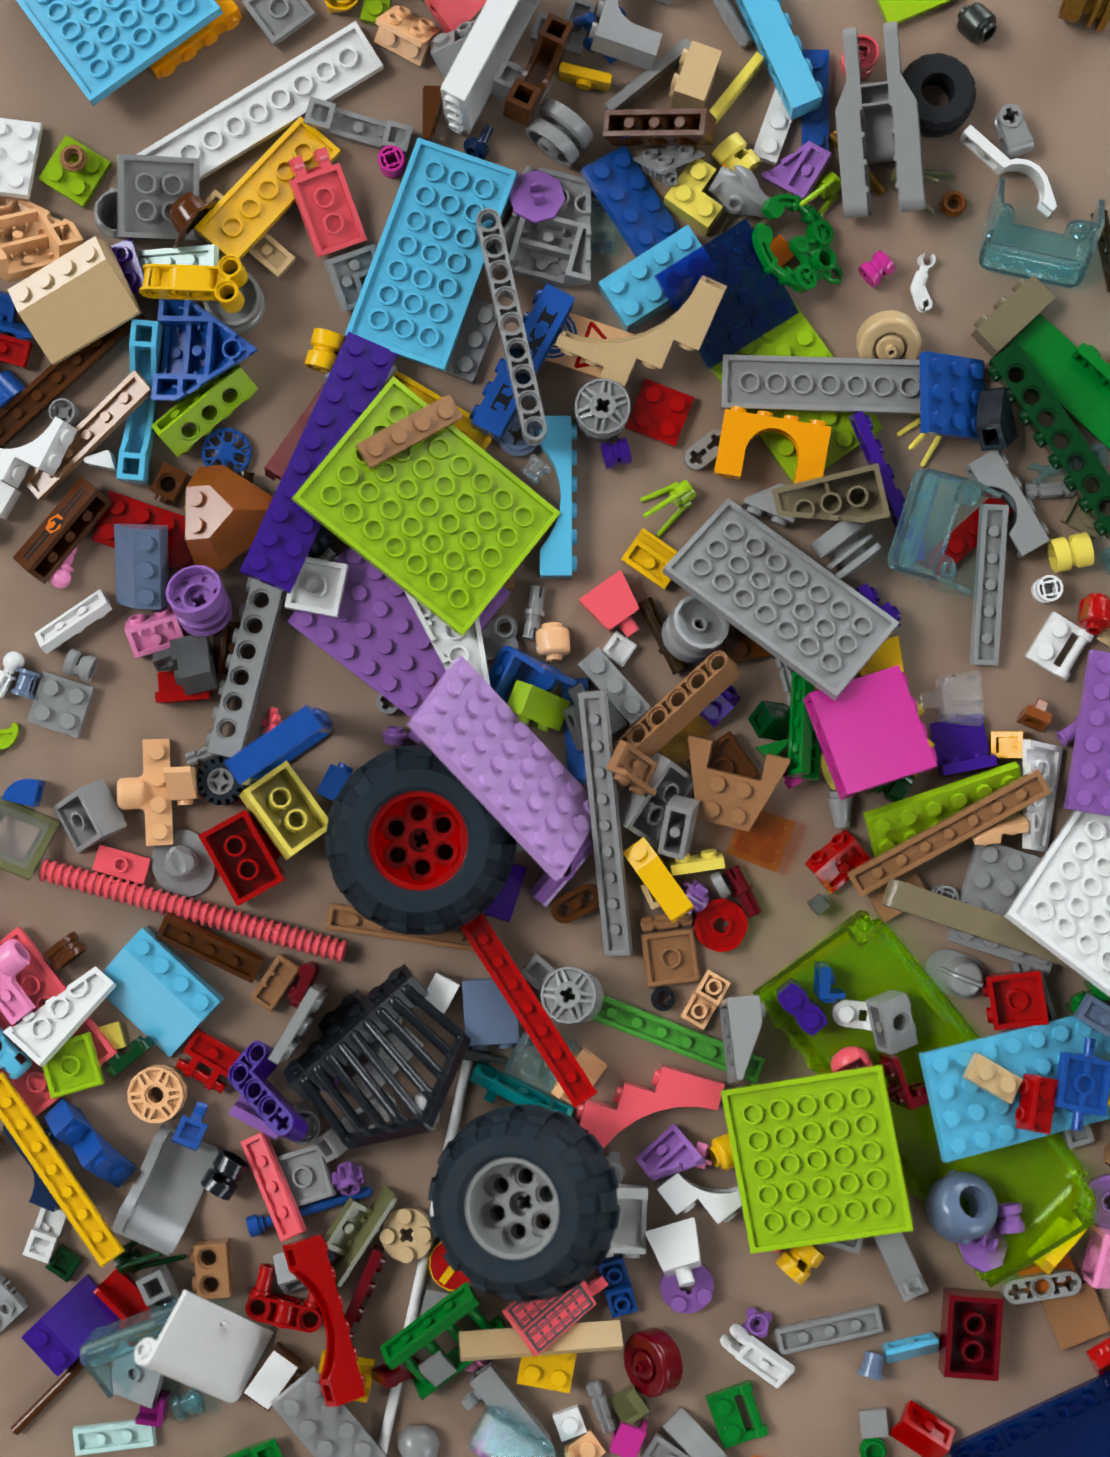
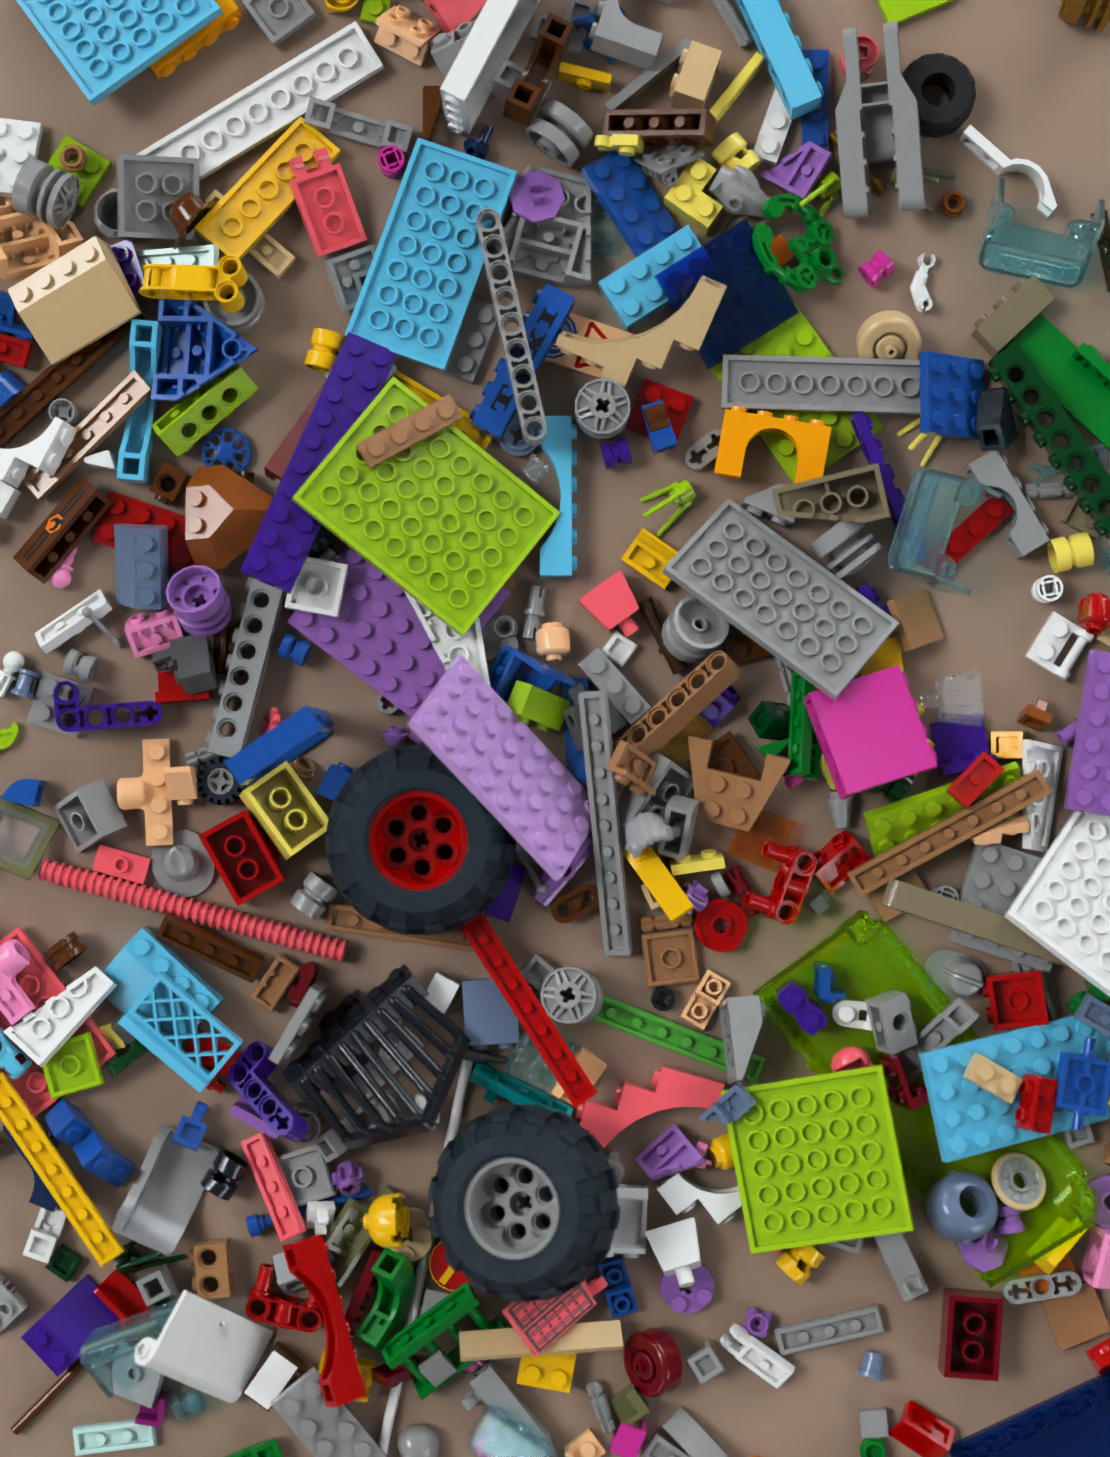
light nougat wheel [127,1064,188,1123] -> none
white plate [553,1404,587,1442] -> none
green plate [705,1380,769,1449] -> none
medium azure slope [882,1332,939,1364] -> none
pearl dark grey head [957,3,997,44] -> none
light grey plate [969,504,1009,666] -> none
light grey piece [993,104,1034,159] -> none
none -> light grey wheel [11,158,80,229]
none -> dark purple beam [53,681,162,732]
none -> light grey hinge [82,607,122,648]
none -> flat silver piece [111,1013,136,1045]
none -> medium azure fence [118,971,244,1093]
none -> blue wheel [277,633,312,667]
none -> medium nougat plate [290,757,315,781]
none -> light grey wheel [290,871,339,921]
none -> white tile [304,1201,335,1235]
none -> green arch [355,1248,415,1351]
none -> yellow cylinder [363,1193,409,1249]
none -> light grey hinge [516,851,546,894]
none -> light yellow plate [594,134,644,157]
none -> light grey hair [624,812,674,858]
none -> leg [641,400,678,455]
none -> light grey panel [687,1339,724,1384]
none -> sand blue slope [699,1082,757,1124]
none -> red piece [743,841,817,925]
none -> medium nougat tile [887,589,944,652]
none -> light grey slope [897,997,980,1084]
none -> red plate [946,751,1004,809]
none -> light grey wheel [991,1152,1046,1211]

